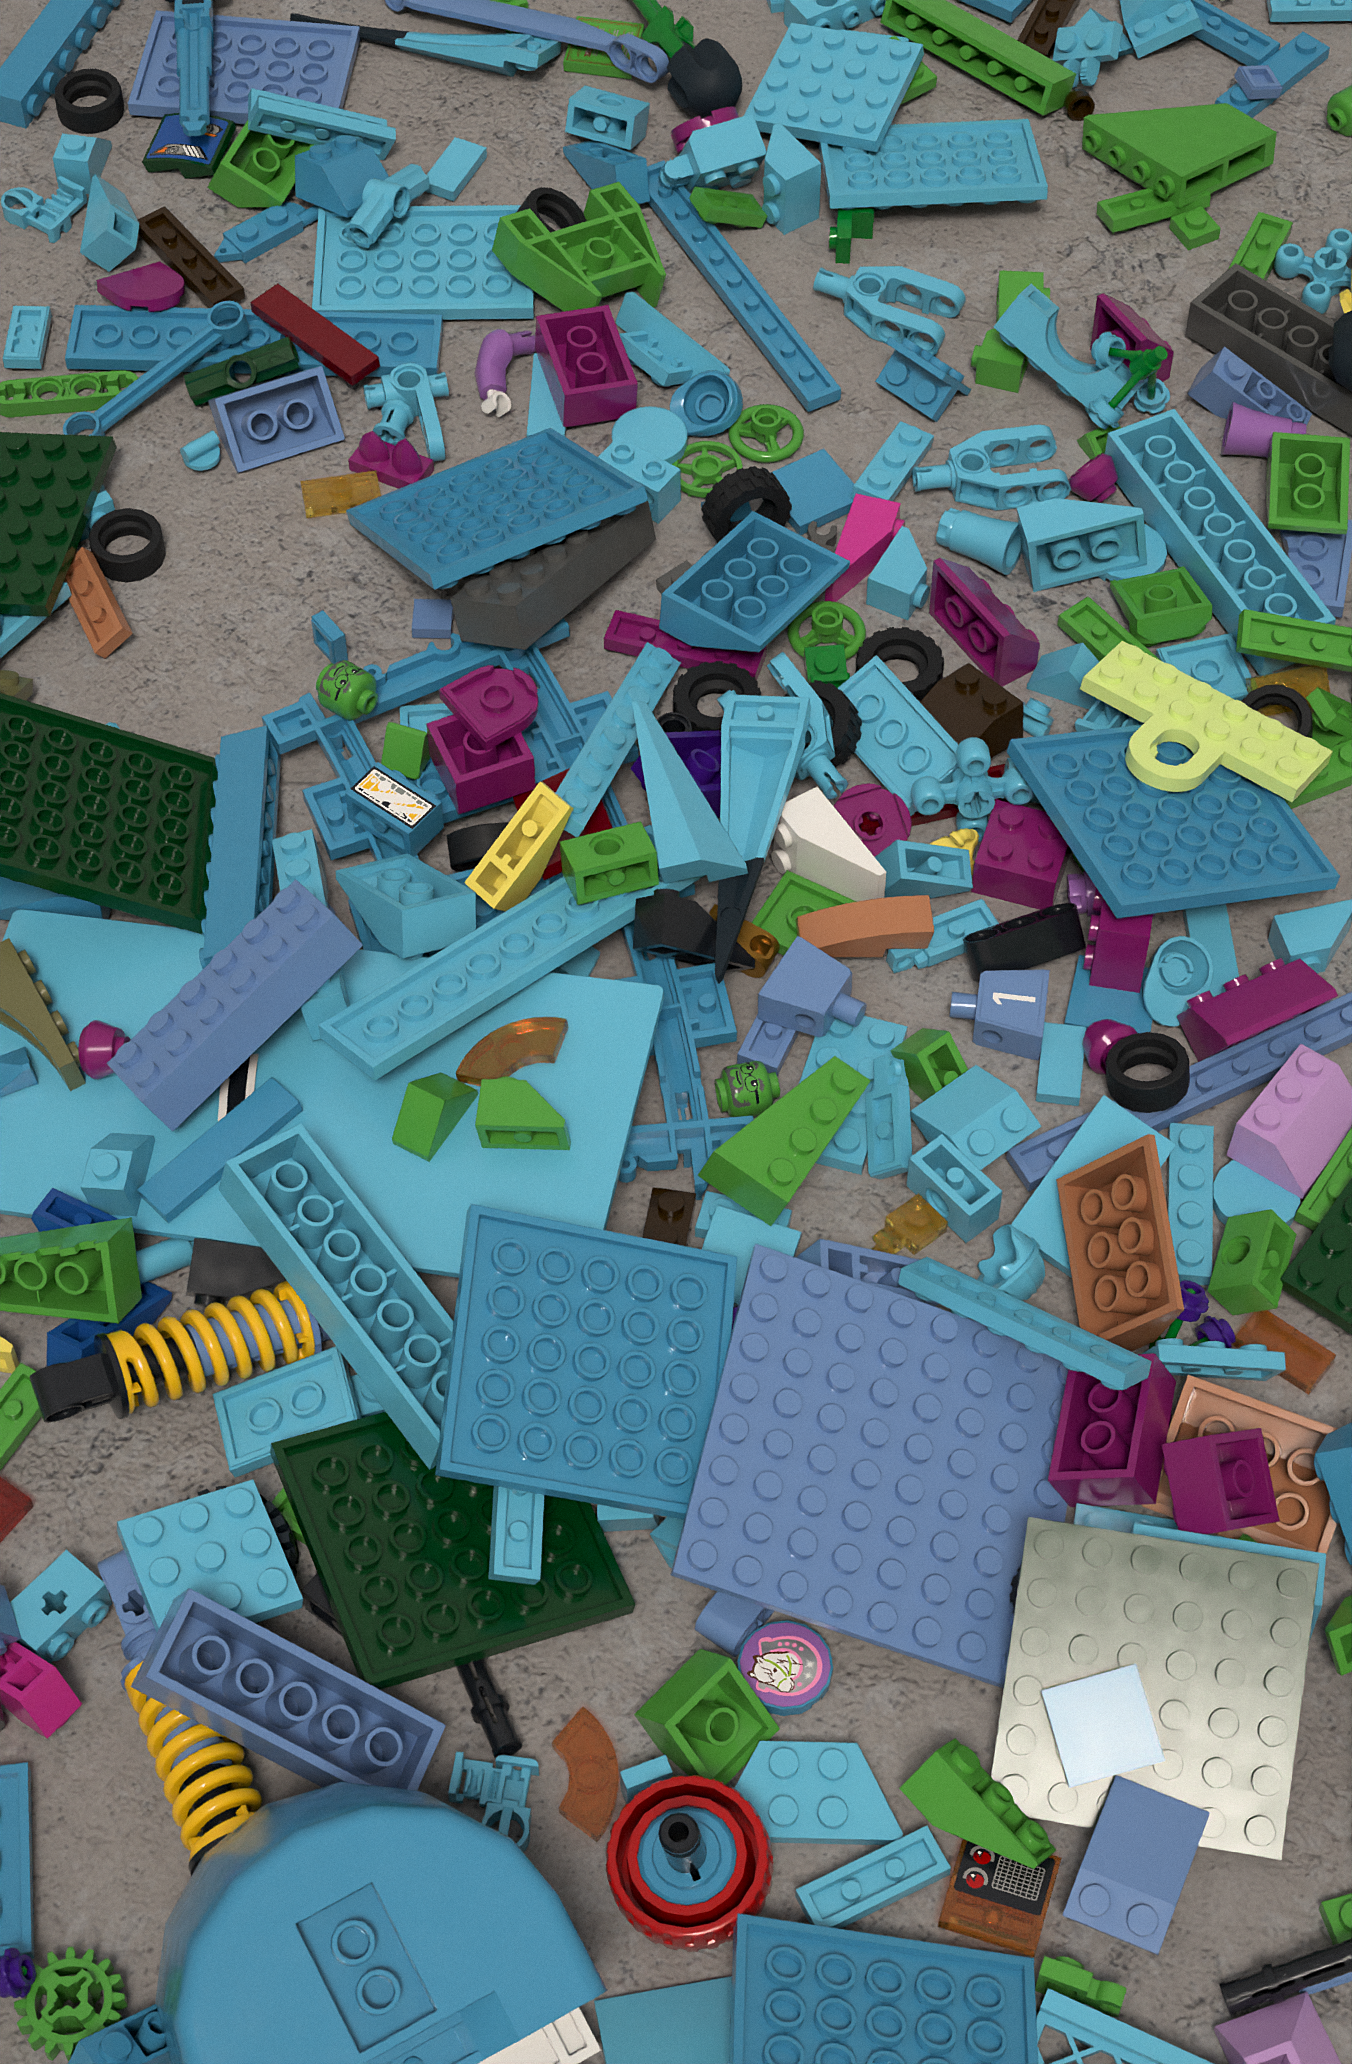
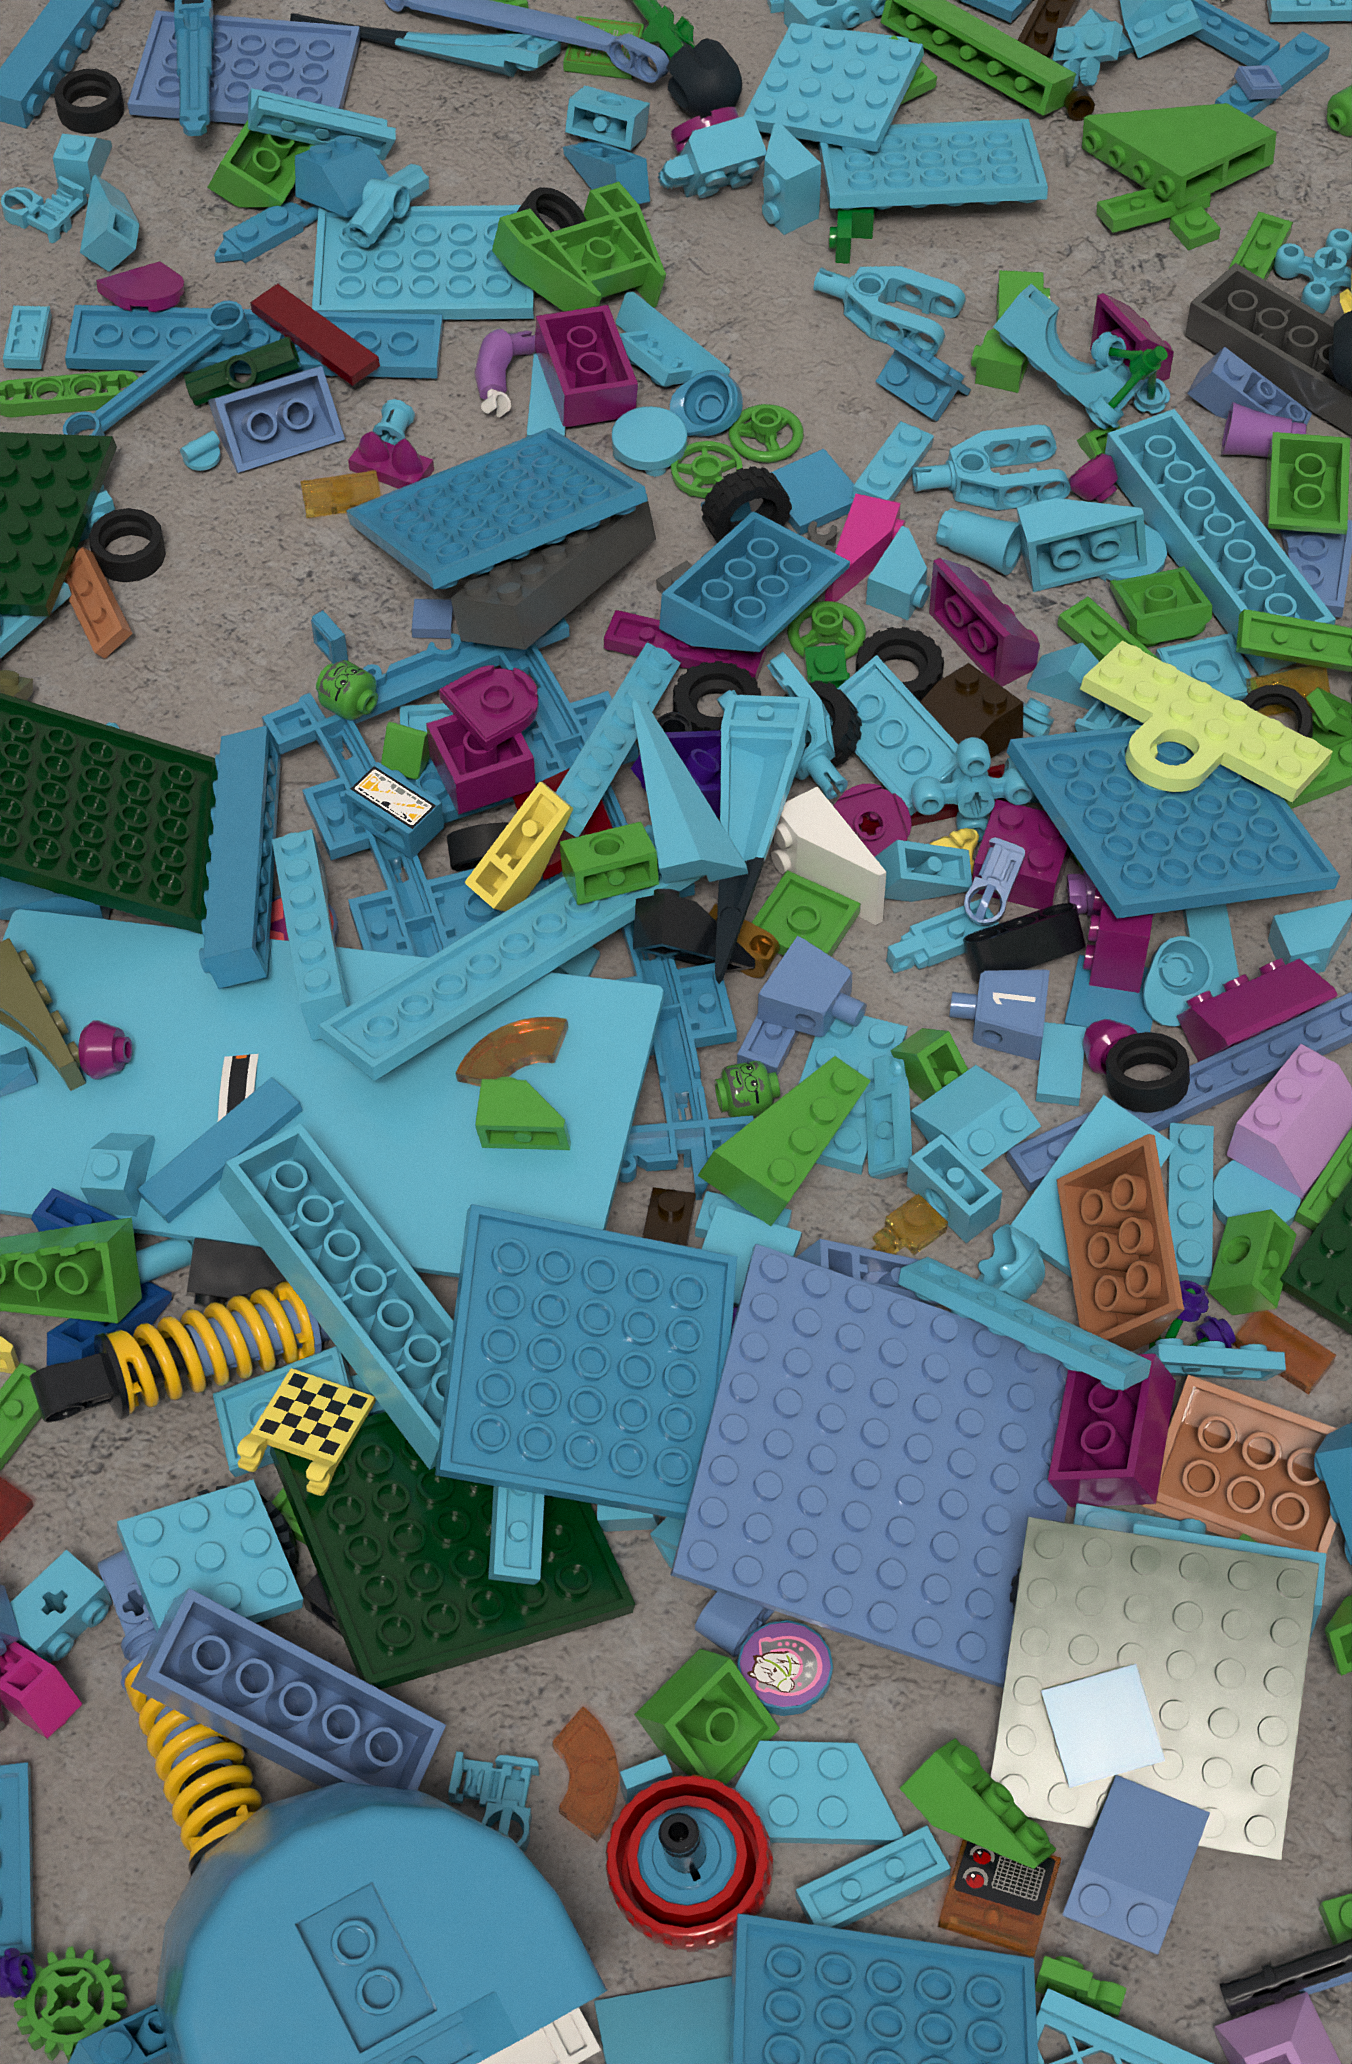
medium blue brick [107,879,363,1132] -> none
dark brown plate [138,206,245,308] -> none
slope [142,113,236,179] -> none
medium azure slope [335,853,476,960] -> none
medium azure piece [363,363,449,462] -> none
bright green slope [392,1072,478,1162] -> none
medium azure tile [425,137,487,201] -> none
black pin [456,1658,522,1759] -> none
medium azure brick [598,436,681,524] -> none
dark azure plate [647,160,841,412] -> none
bright green plate [689,187,768,228] -> none
nougat slope [796,895,934,957] -> none
magenta brick [1162,1428,1279,1534] -> none
none -> light yellow flag [237,1368,375,1496]
none -> medium blue piece [964,837,1025,926]

